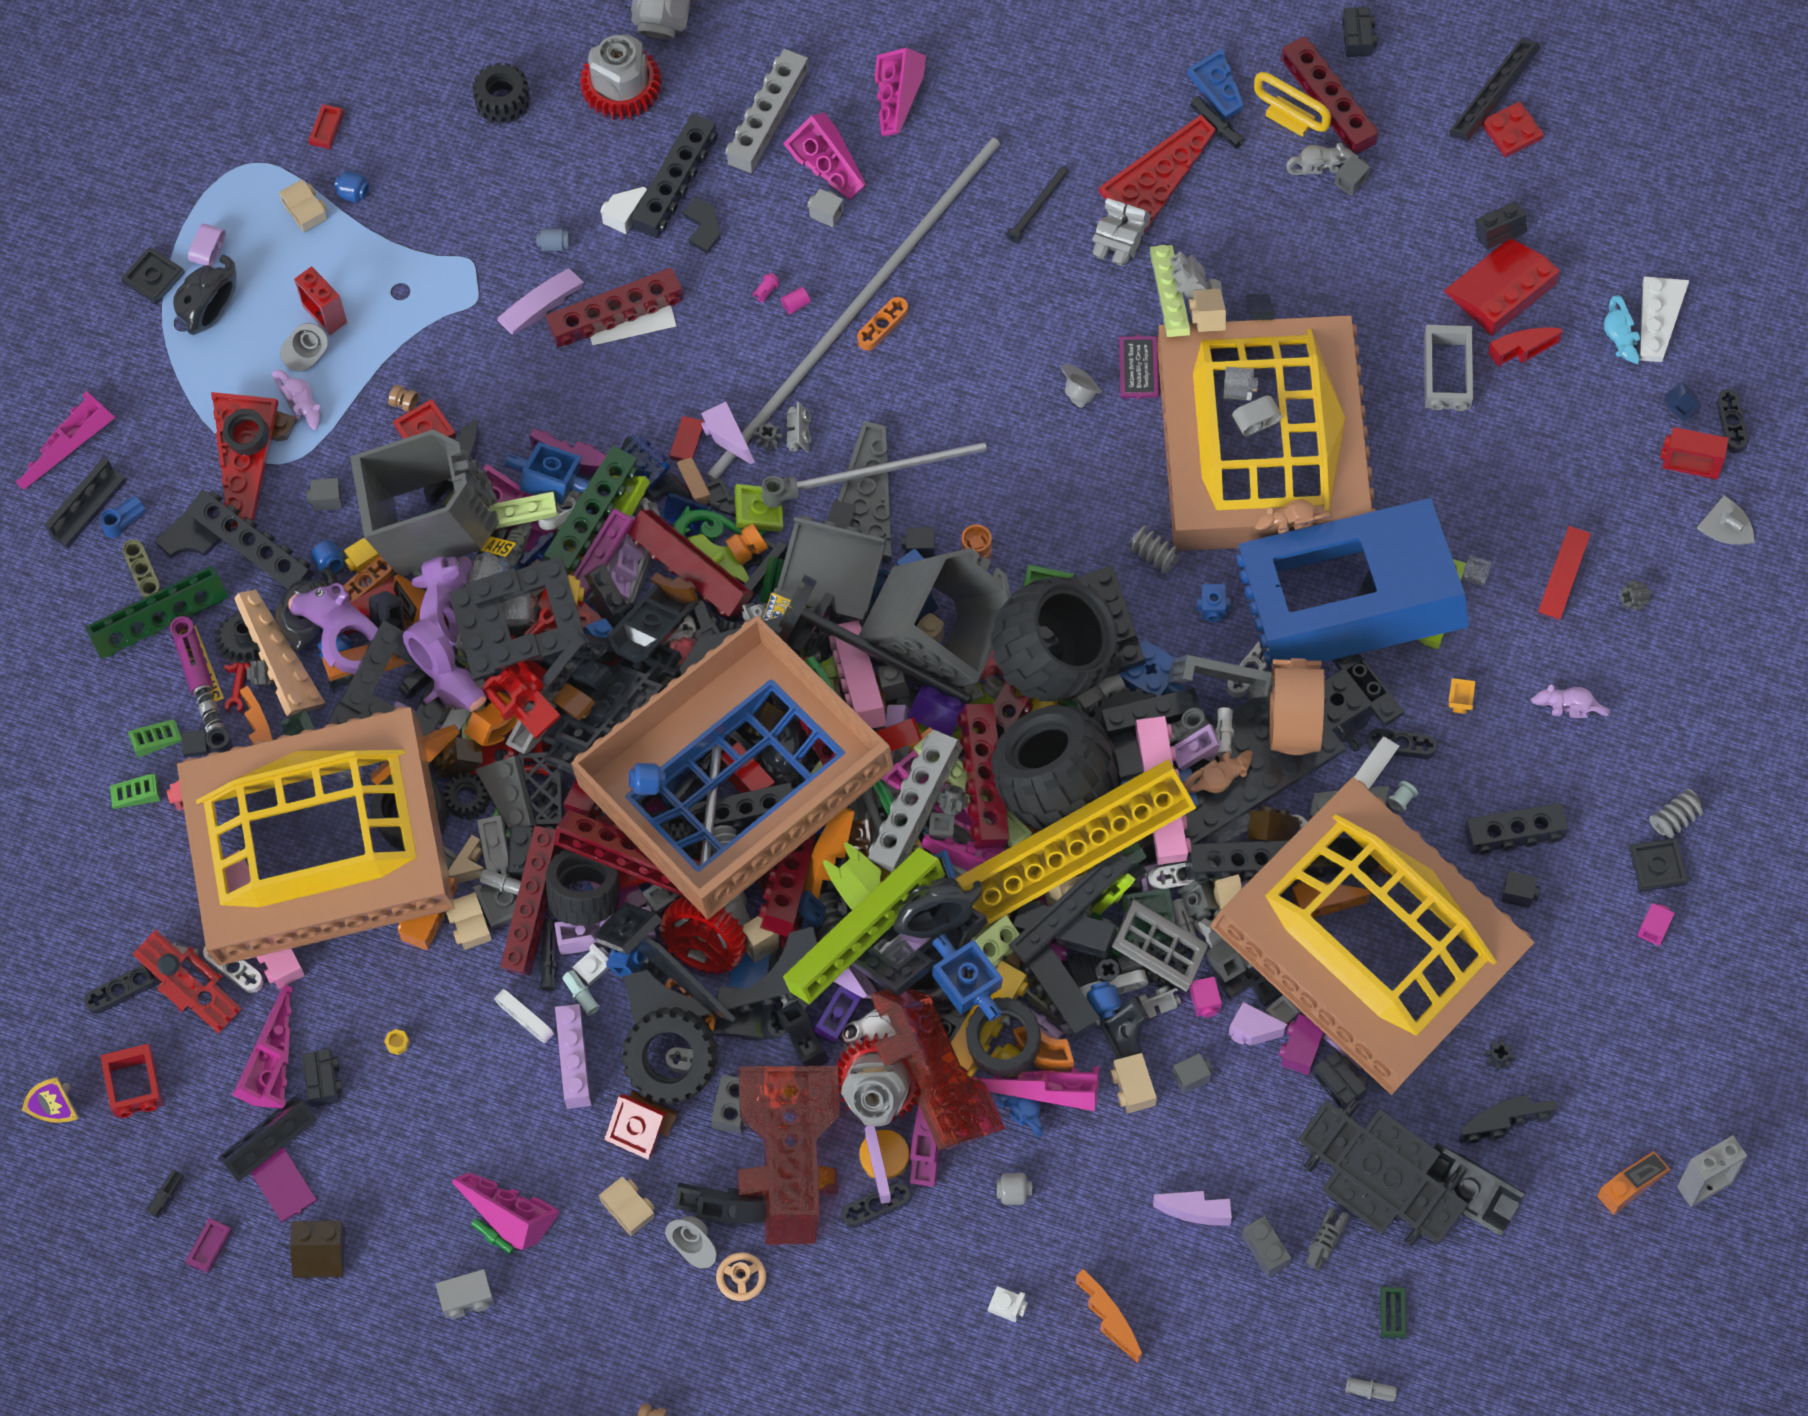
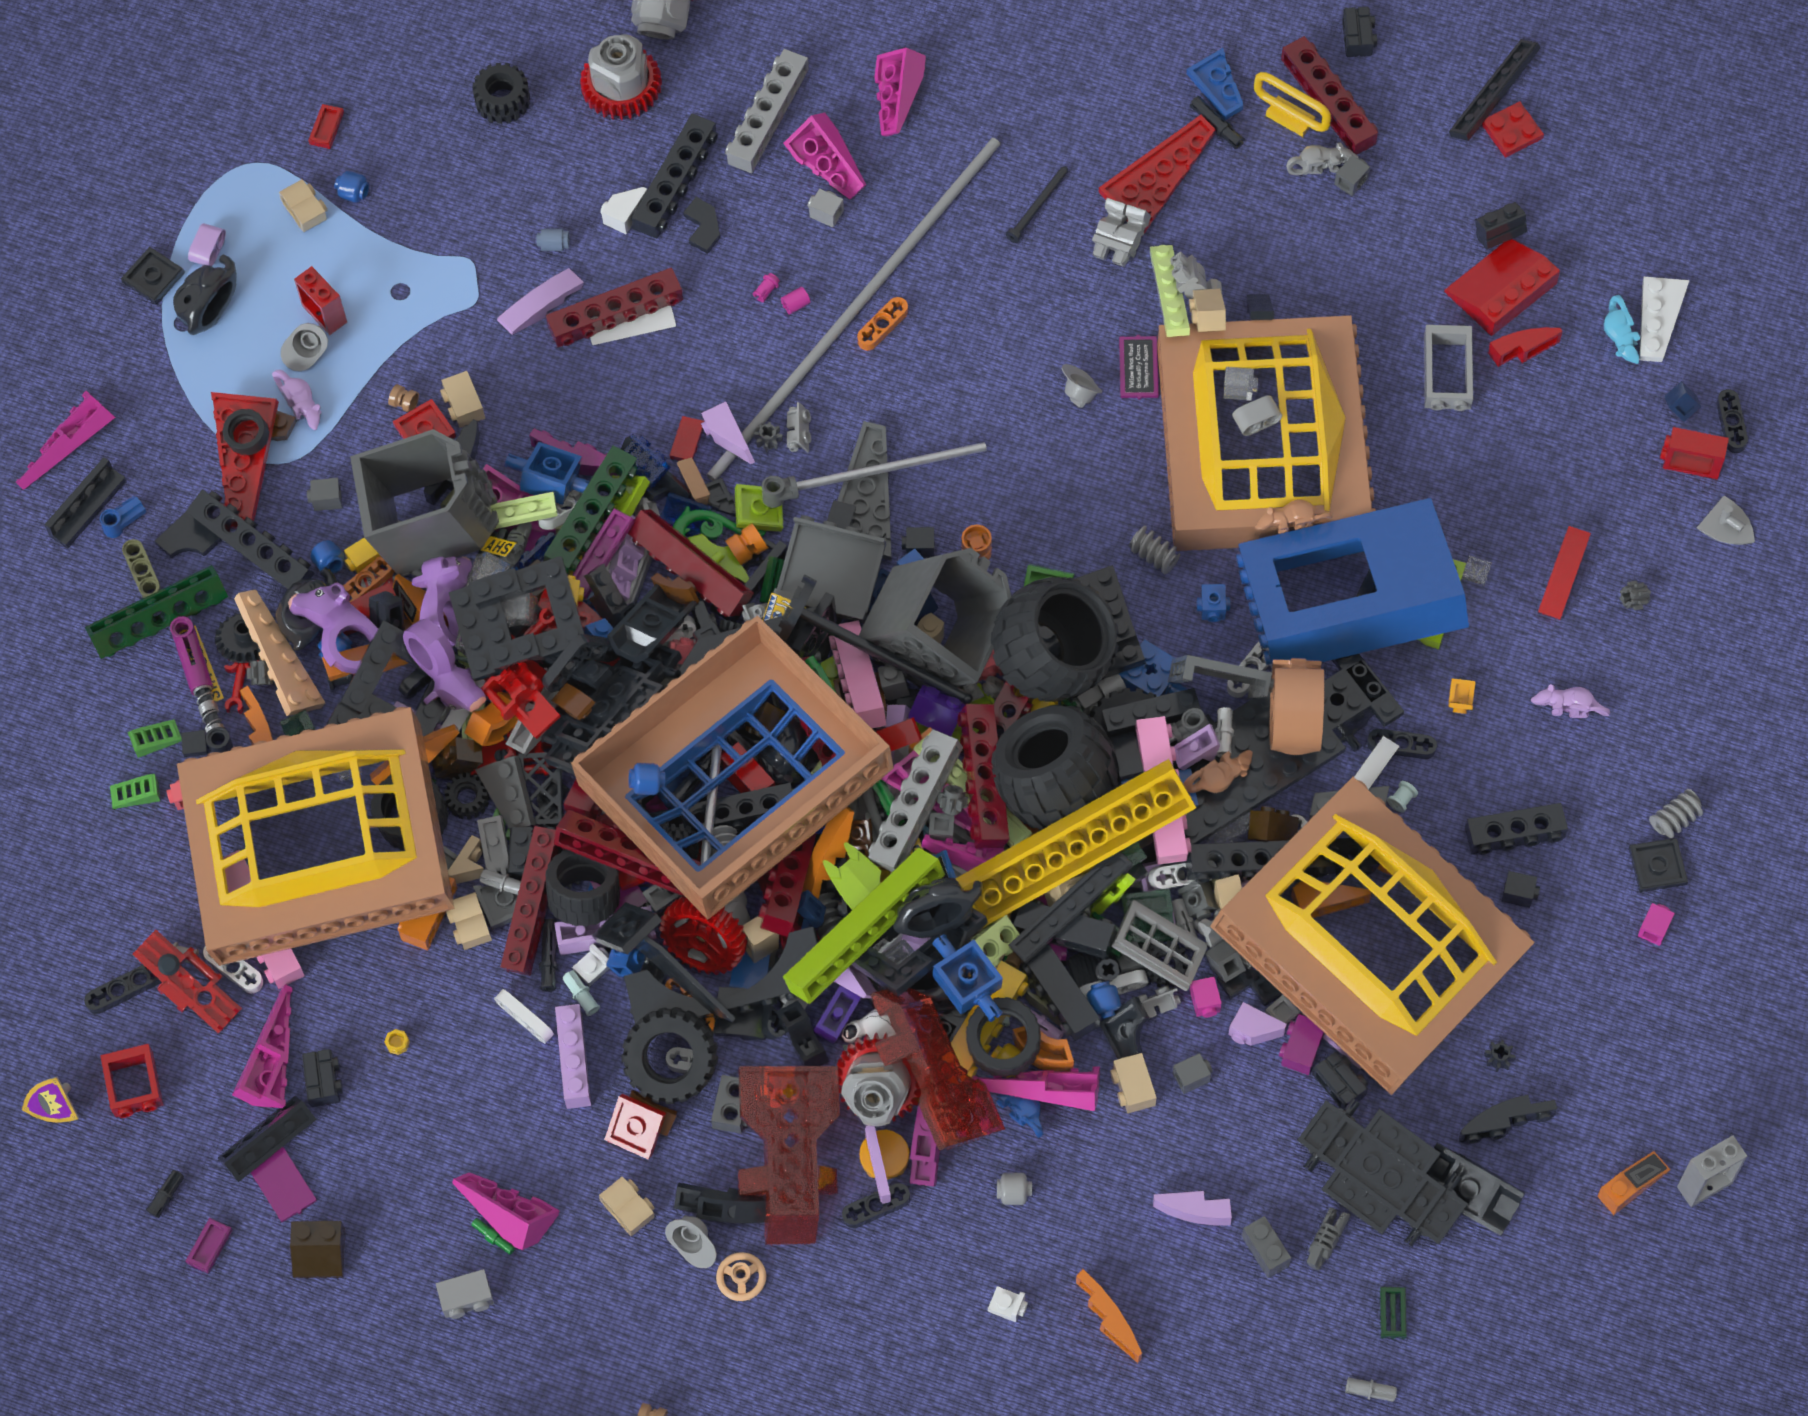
none -> tan brick [440,371,485,428]

